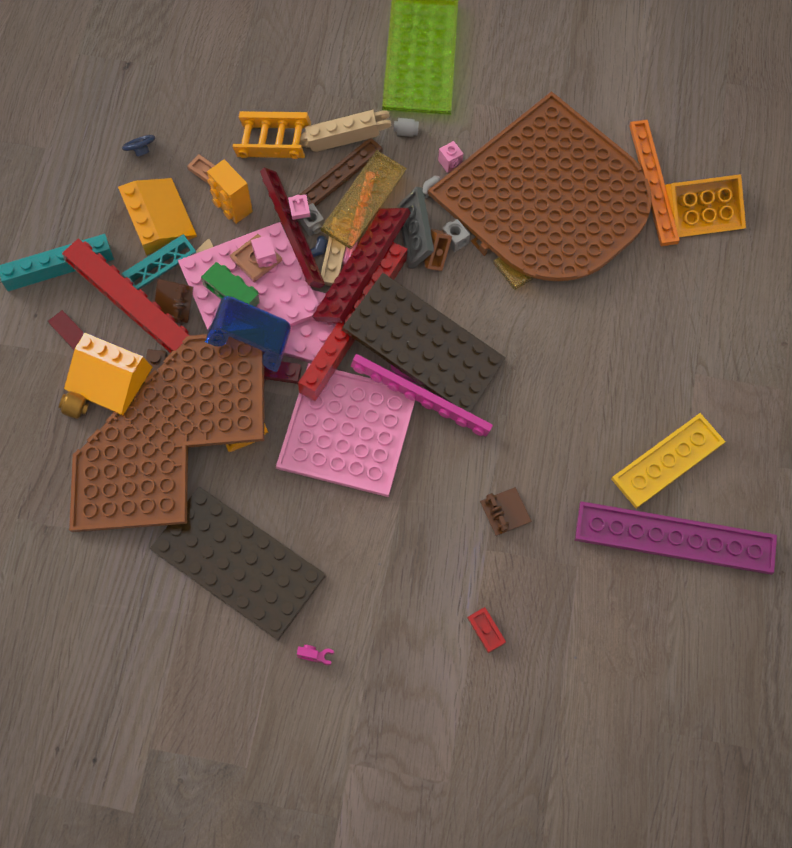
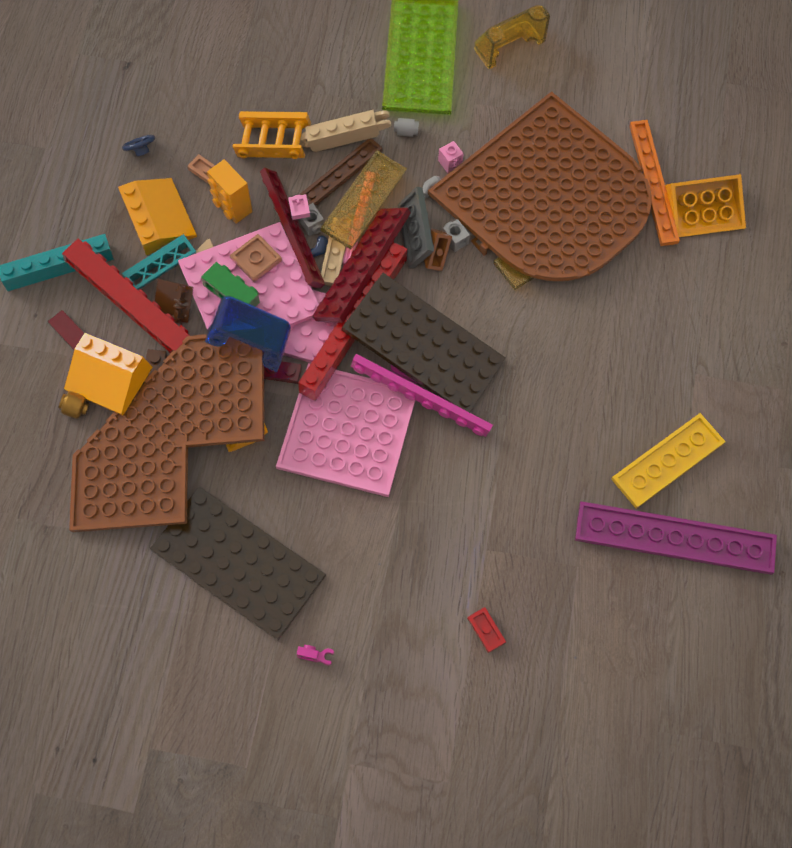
bright pink brick [251,235,277,268] -> none
reddish brown hinge [480,487,532,536] -> none
none -> clear yellow windscreen [474,5,550,69]

